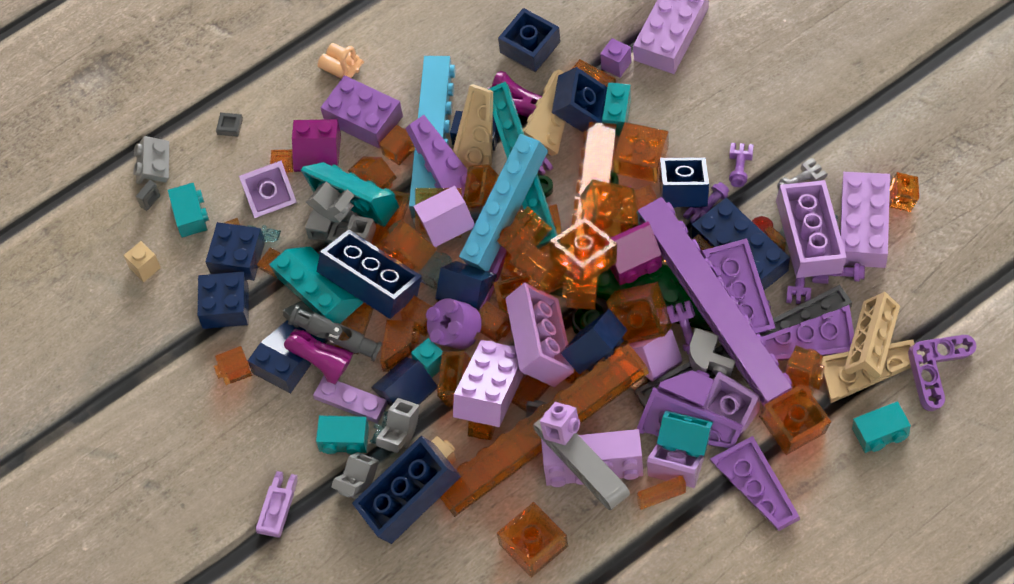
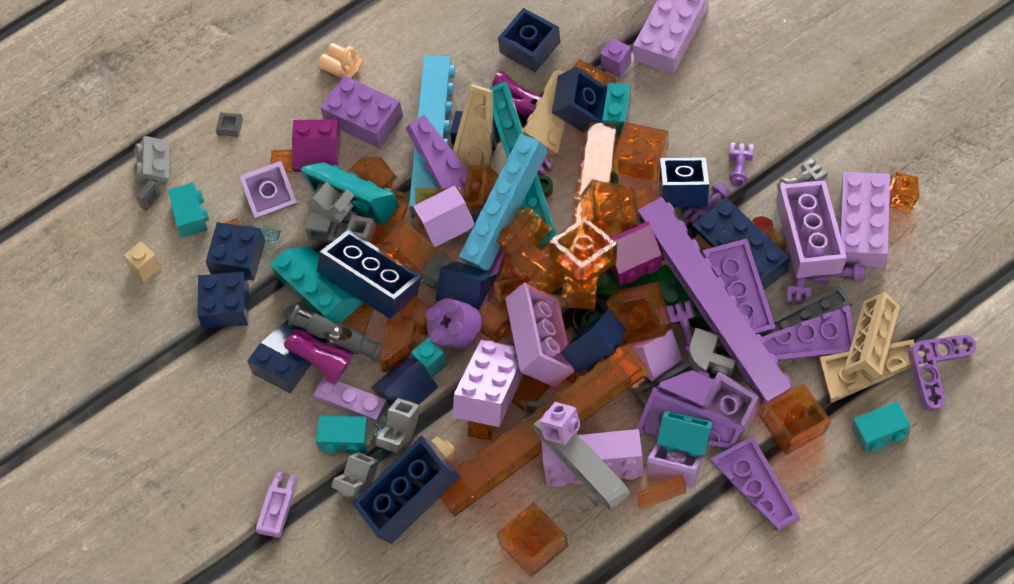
clear orange brick [214,346,252,385] -> none
clear orange tile [257,247,281,278] -> none
clear orange brick [380,125,415,166] -> none
clear orange brick [437,351,471,407] -> none
clear orange tile [549,204,562,236] -> none
clear orange brick [786,346,825,397] -> none

